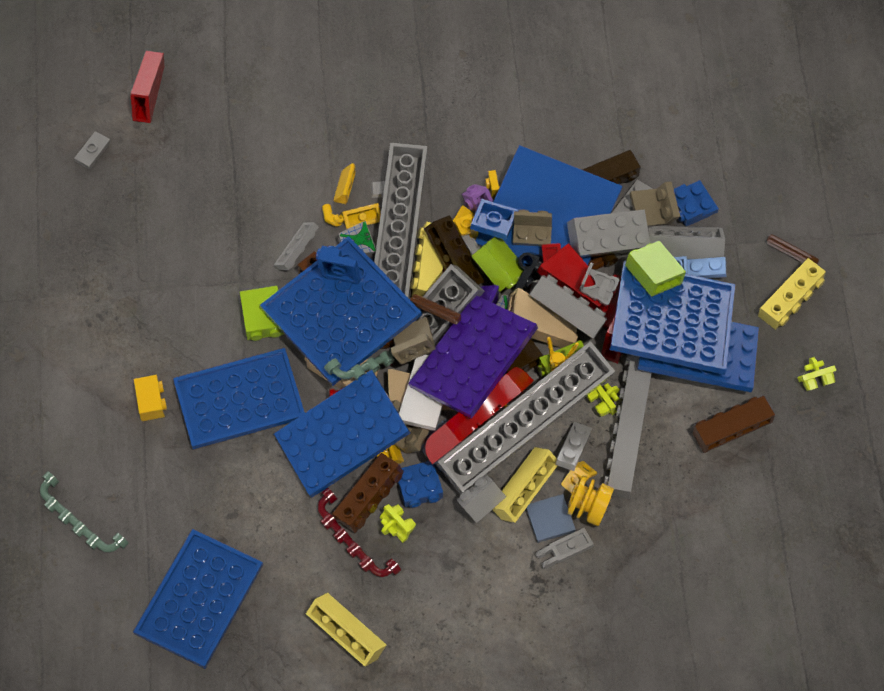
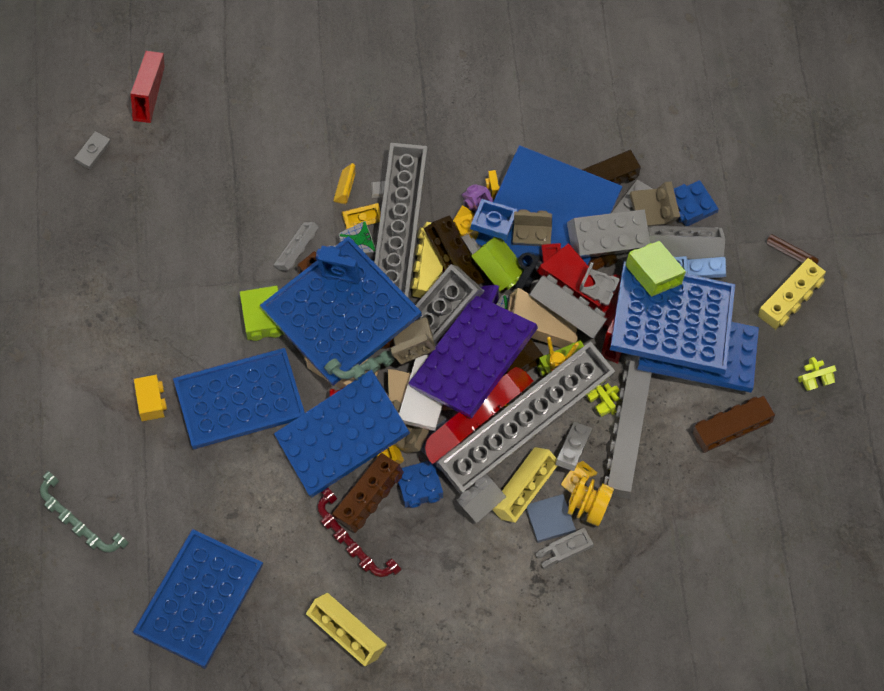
yellow arm [322,204,344,227] -> none
neon yellow hips [380,504,416,543] -> none
reddish brown axle [410,294,462,324] -> none

